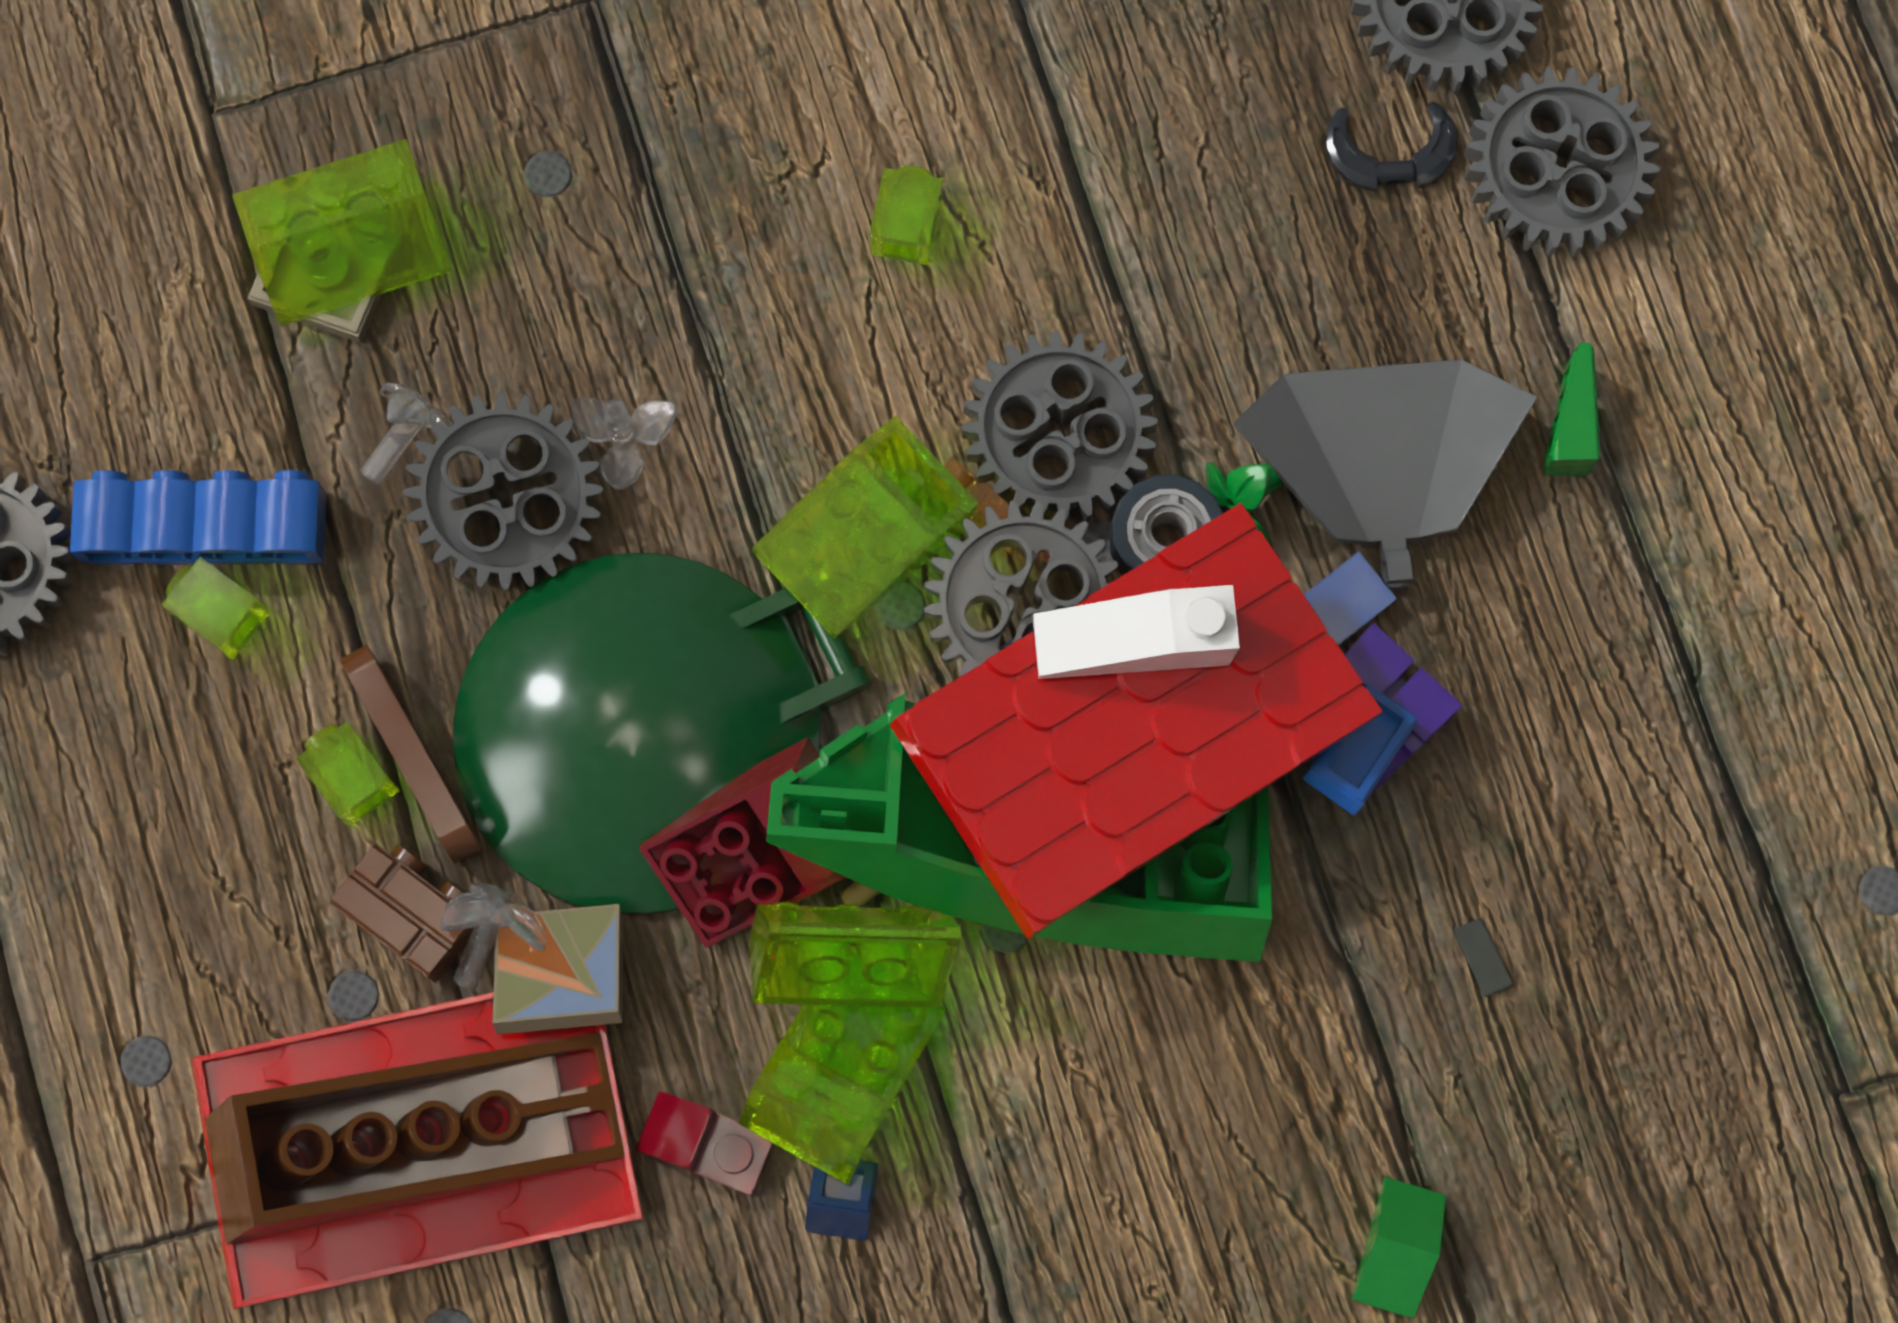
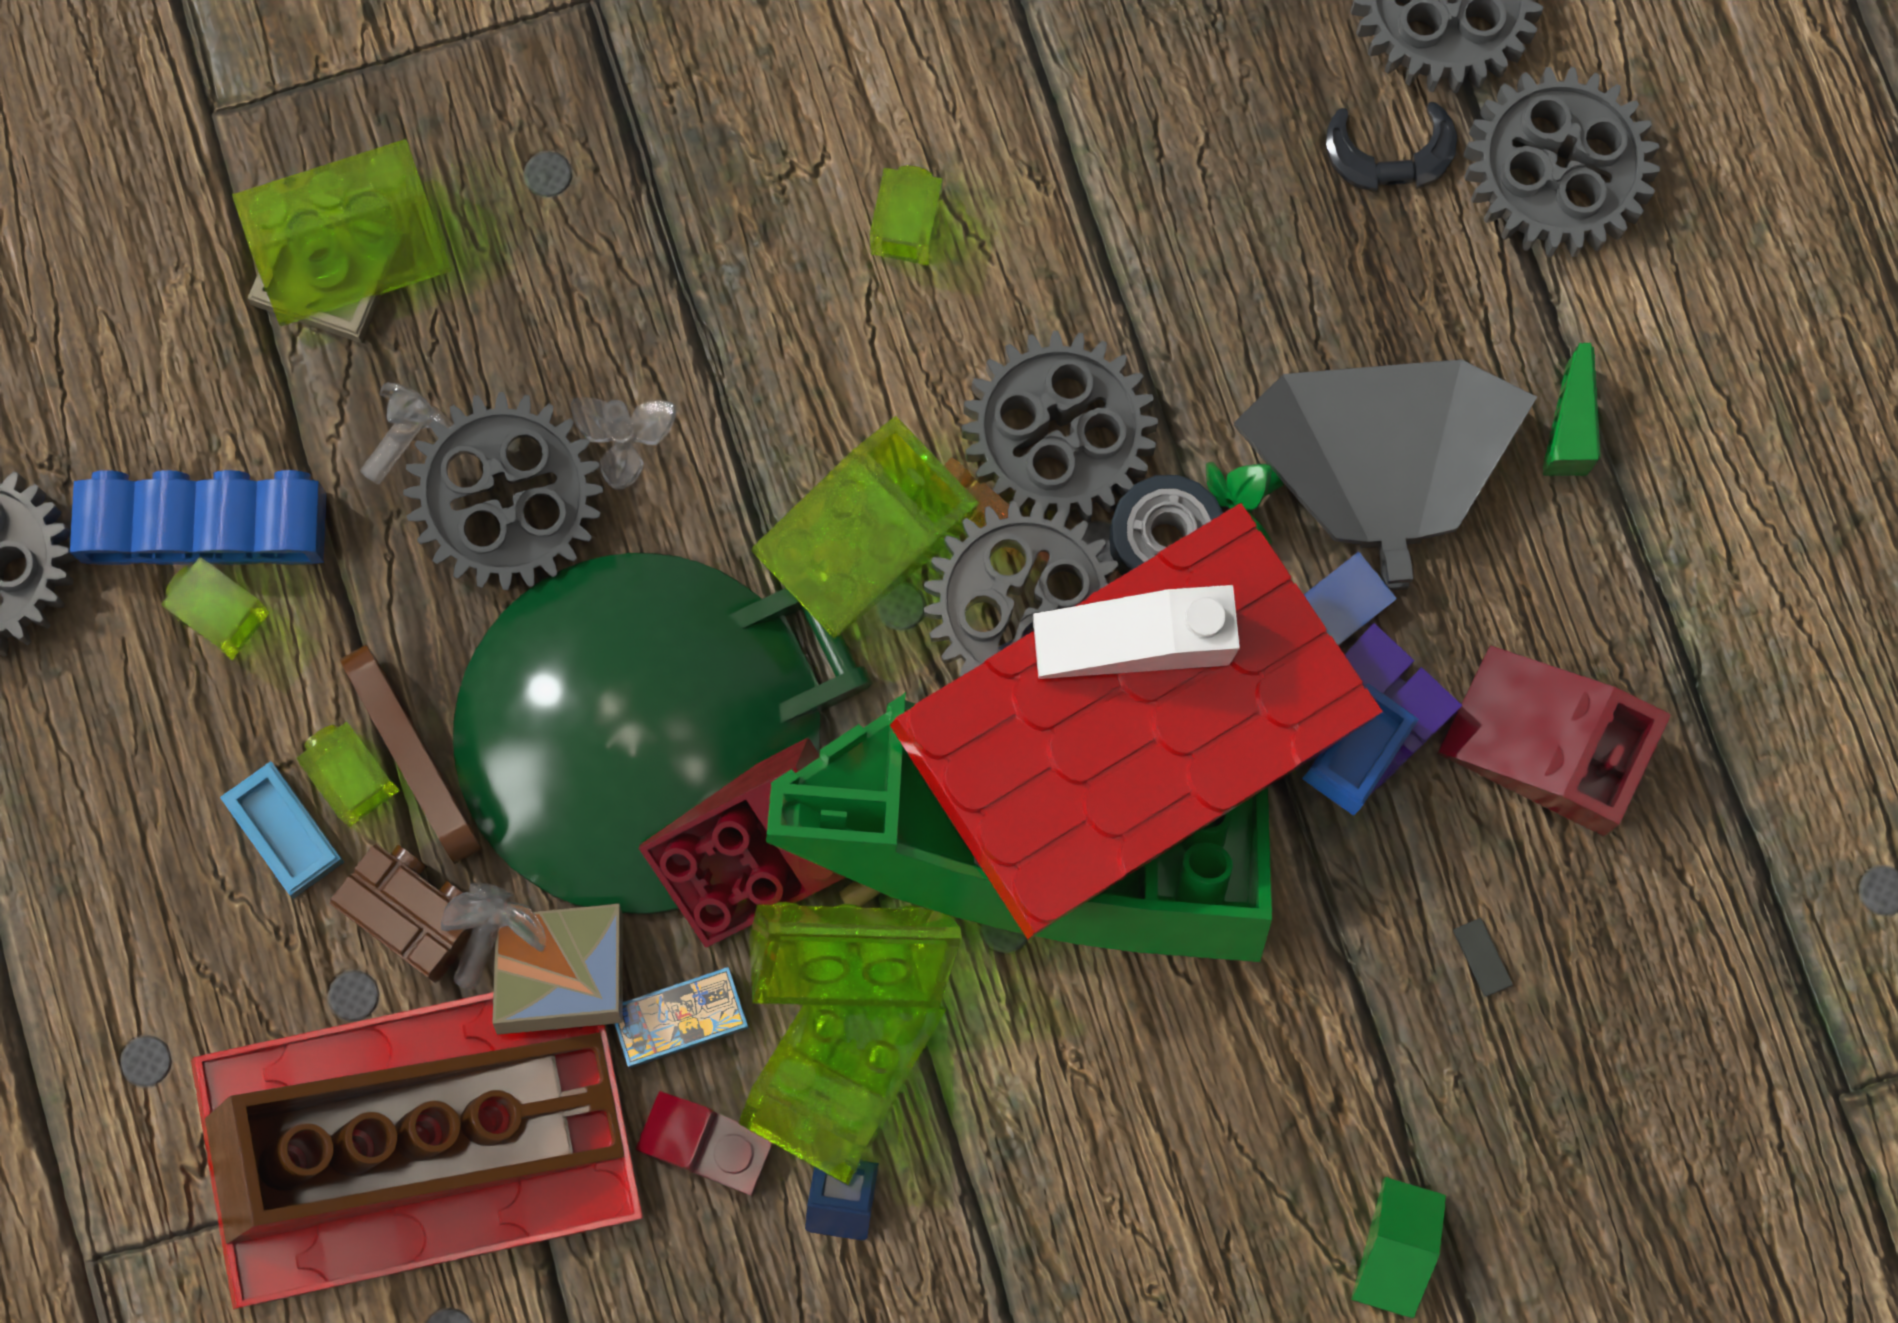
none -> dark azure tile [220,761,344,898]
none -> tile [615,967,749,1068]
none -> dark red slope [1437,645,1671,836]

